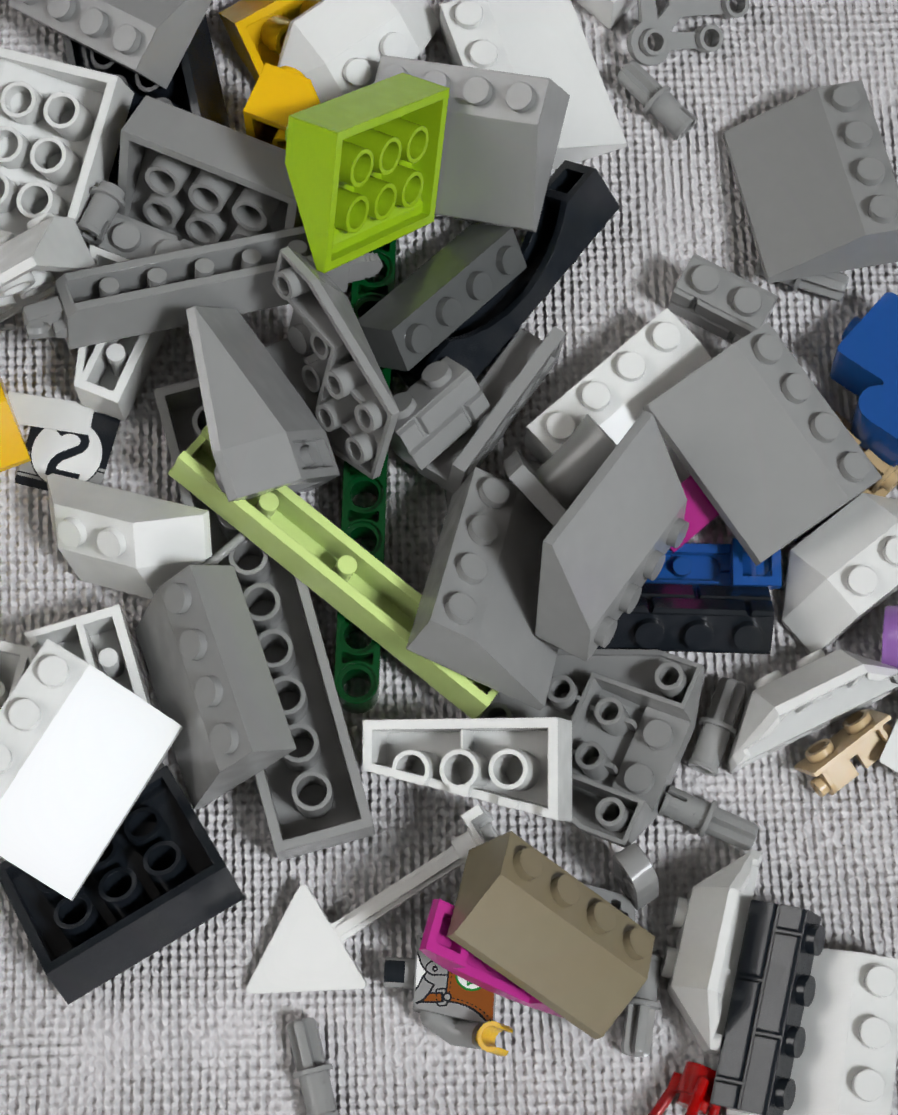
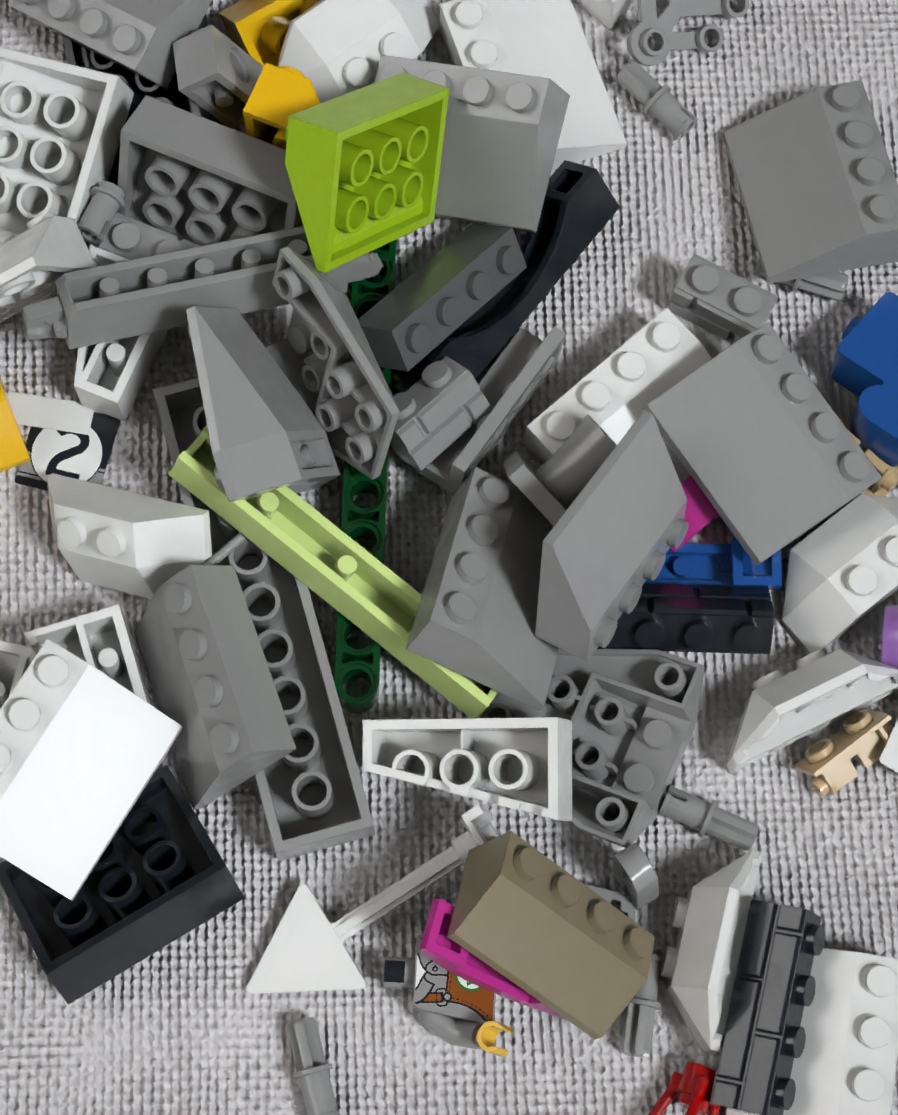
light grey axle [688,677,746,776] -> none
none -> light grey brick [173,24,263,129]

